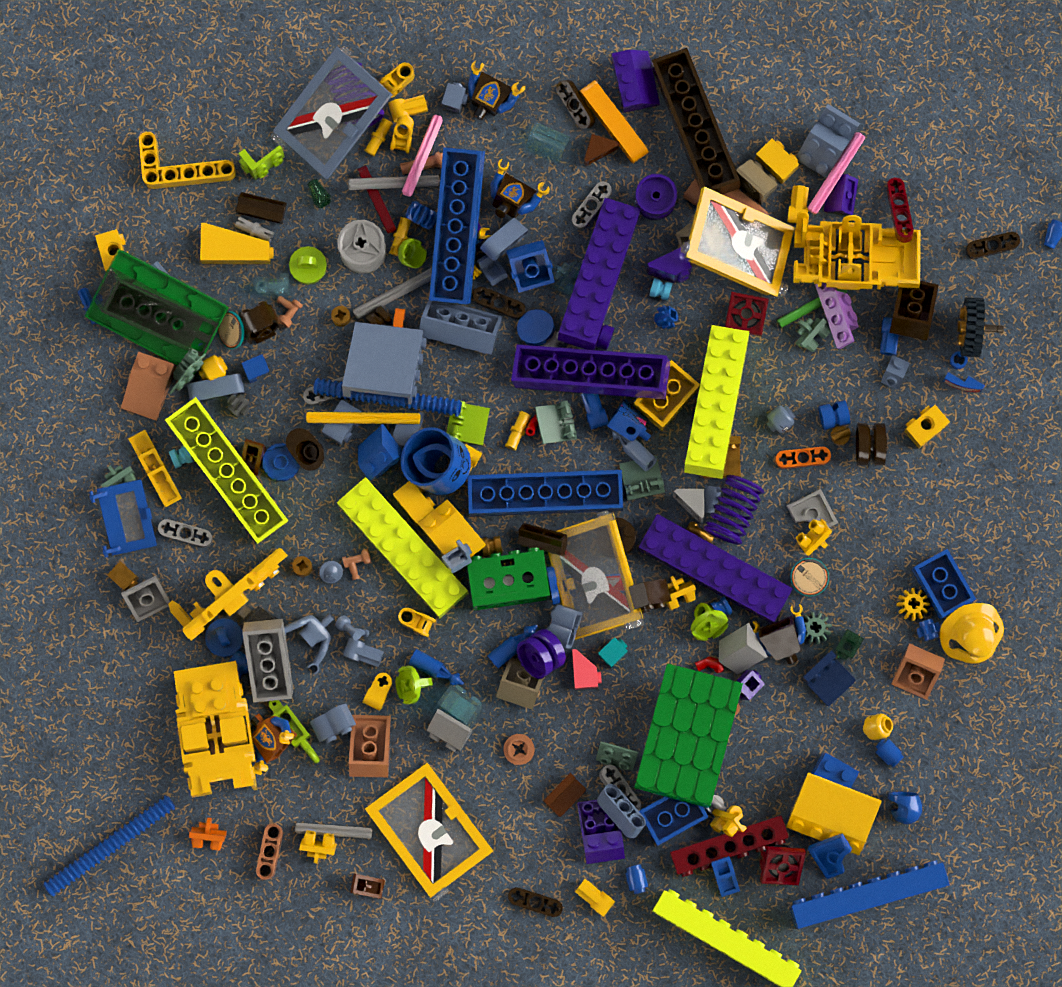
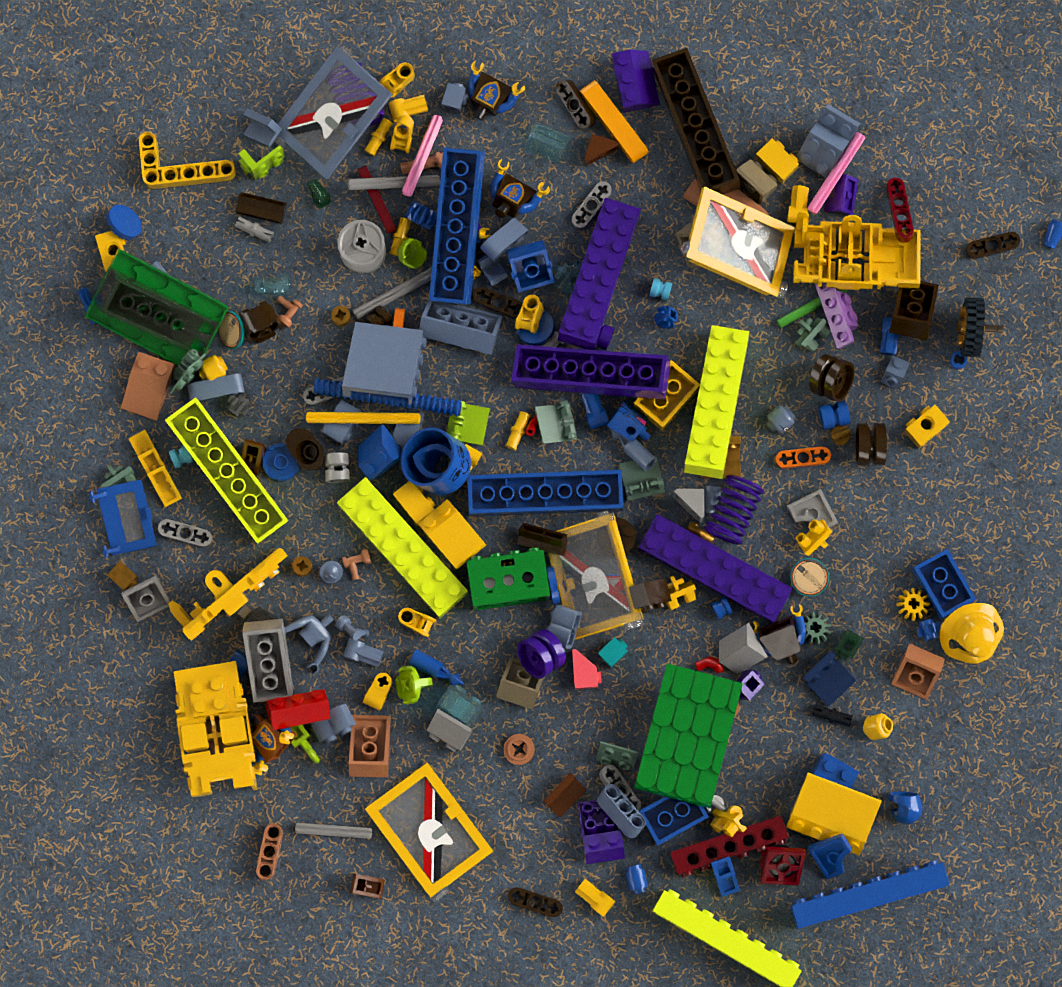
blue piece [44,795,175,897] -> none
orange hips [189,817,227,851] -> none
yellow slope [200,223,274,264] -> none
blue tile [205,618,244,657] -> none
blue panel [242,354,269,383] -> none
lime tile [289,246,327,285] -> none
yellow hips [299,830,337,864] -> none
sand blue bracket [441,539,472,574] -> none
pearl gold wheel [481,536,503,557] -> none
blue wheel [487,625,538,669] -> none
dark purple wheel [635,174,677,220] -> none
dark purple slope [647,247,692,283] -> none
lime tile [690,603,729,641] -> none
dark red piece [725,292,769,337] -> none
blue brick [875,739,904,767] -> none
blue slope [942,372,985,392] -> none
none -> blue tile [106,205,142,240]
none -> sand blue panel [243,109,282,147]
none -> red slope [265,689,330,730]
none -> light grey wheel [324,453,350,483]
none -> yellow piece [515,295,544,334]
none -> dark brown wheel [809,354,855,402]
none -> black pin [812,704,853,727]

